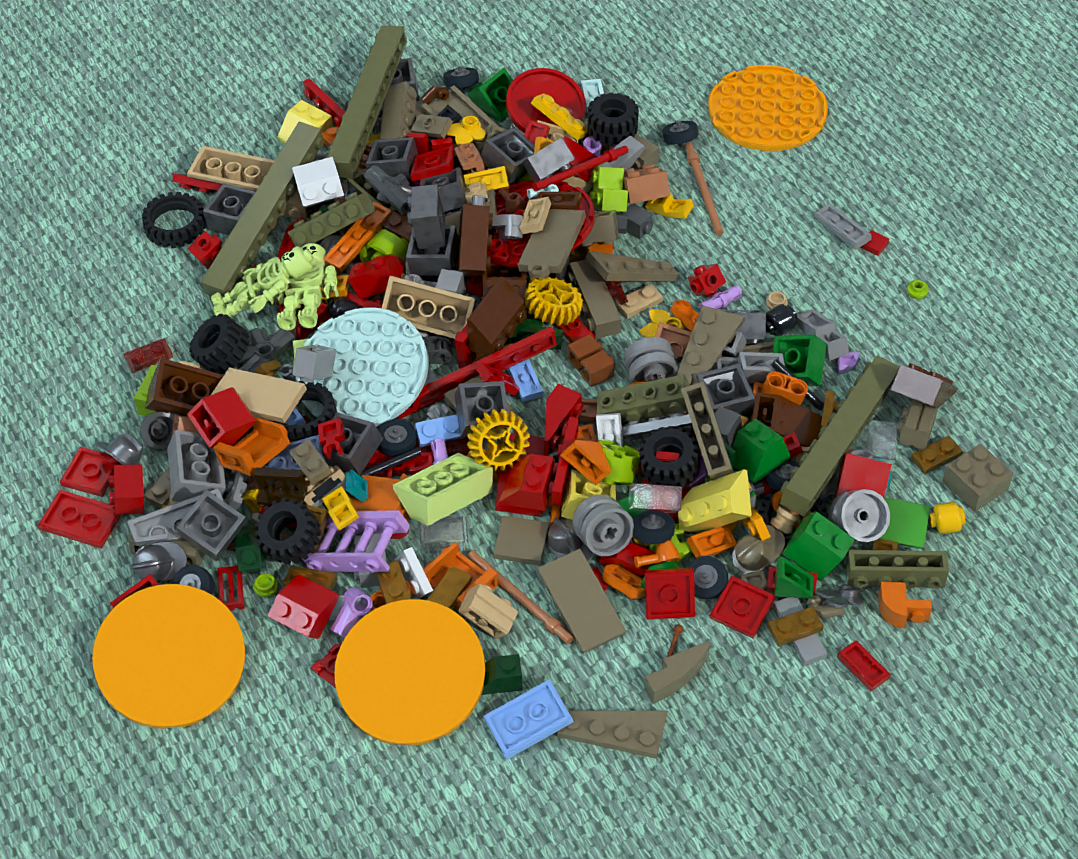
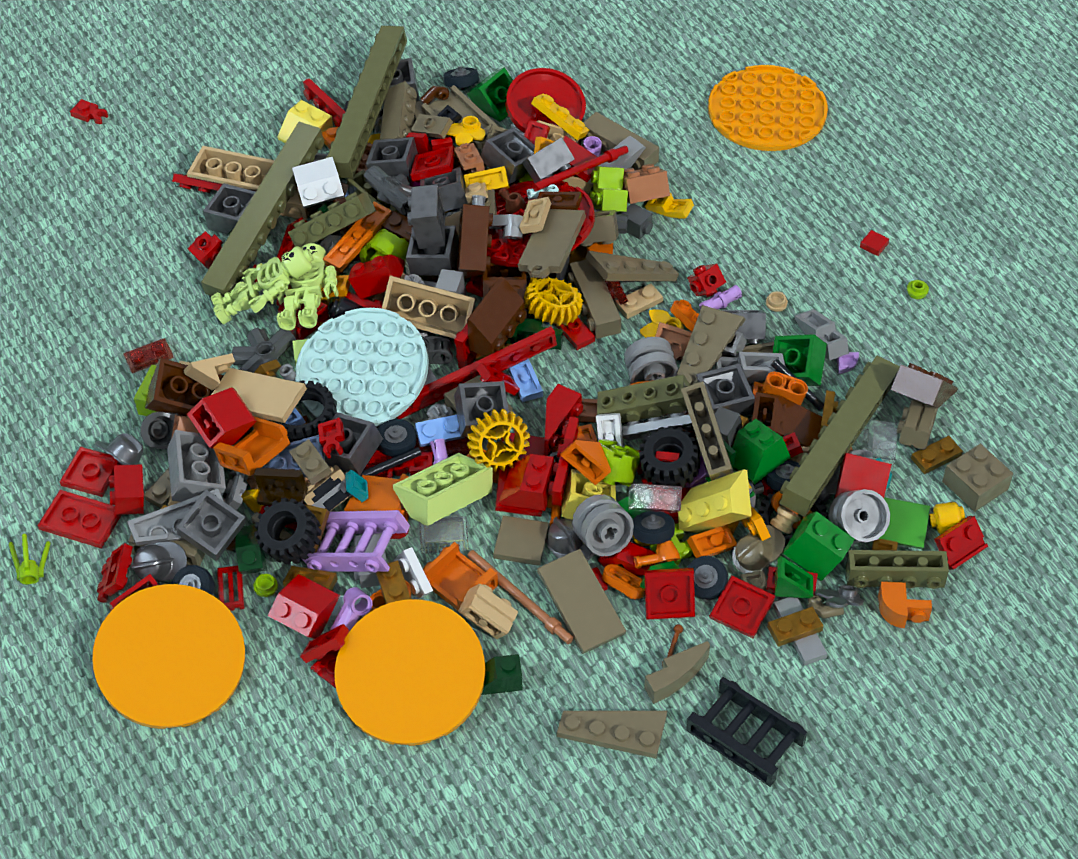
black tyre [142,192,206,248] -> none
black tyre [189,314,250,374] -> none
light grey brick [292,344,337,382] -> none
yellow slope [322,486,359,531] -> none
pearl gold tile [426,565,472,610] -> none
light blue tile [483,679,574,759] -> none
dark orange piece [568,334,615,387] -> none
light aqua plate [581,79,604,113] -> none
black tyre [587,92,639,146] -> none
black wheel [662,121,699,145] -> none
nougat bar [685,142,724,235] -> none
black head [766,304,797,336] -> none
light grey tile [814,204,872,250] -> none
red plate [837,640,890,691] -> none
none -> lime plant [9,534,51,585]
none -> red plate [70,99,108,124]
none -> red plate [97,543,133,603]
none -> tan slope [184,353,235,390]
none -> red plate [300,624,349,663]
none -> black fence [686,677,807,787]
none -> red plate [934,516,988,570]

